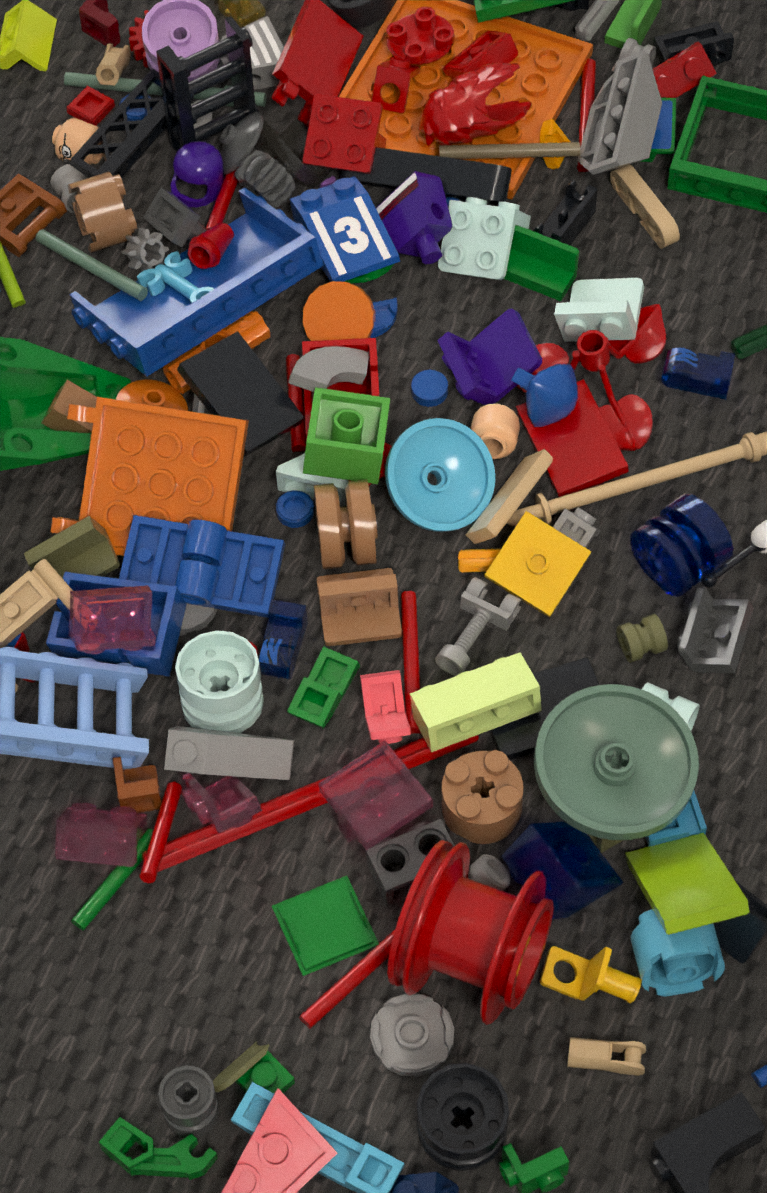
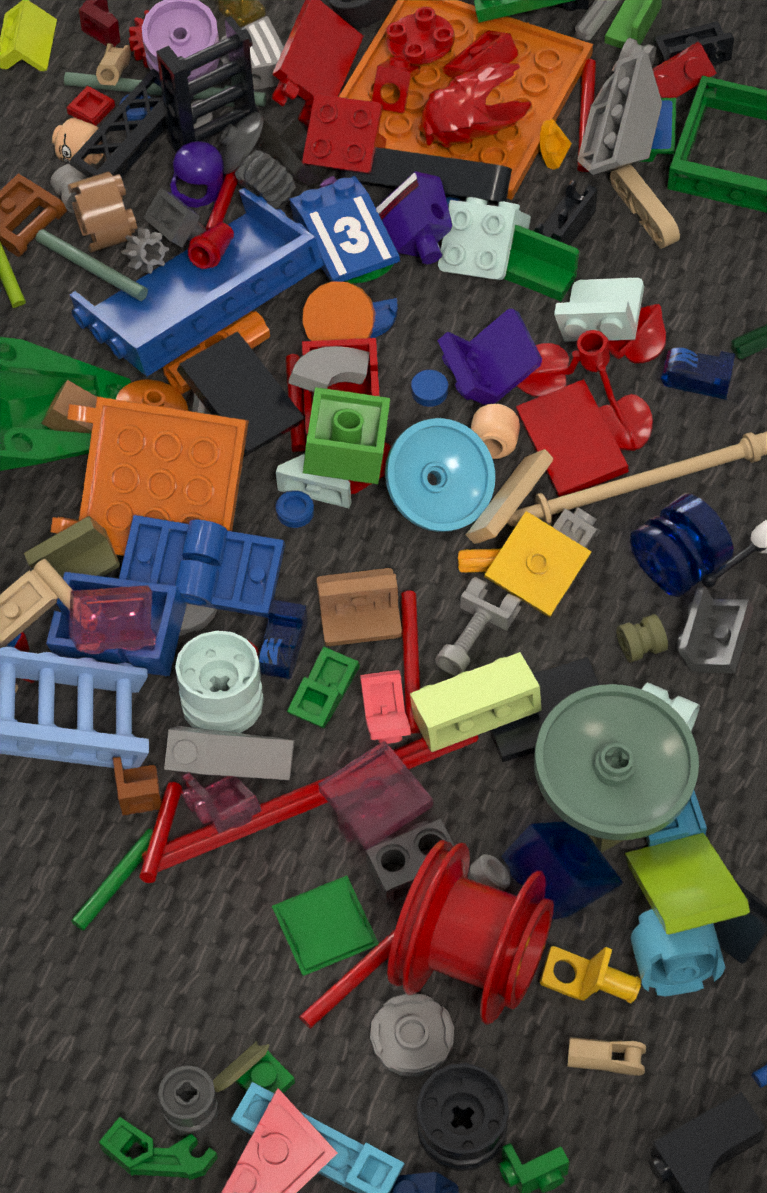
clear pink bracket [55,803,147,867] -> none
medium azure bar [137,251,214,303] -> none
medium nougat wheel [314,480,378,569] -> none
dark tan bar [439,142,580,159] -> none
medium nougat brick [442,750,523,844] -> none
blue piece [511,364,578,427] -> none

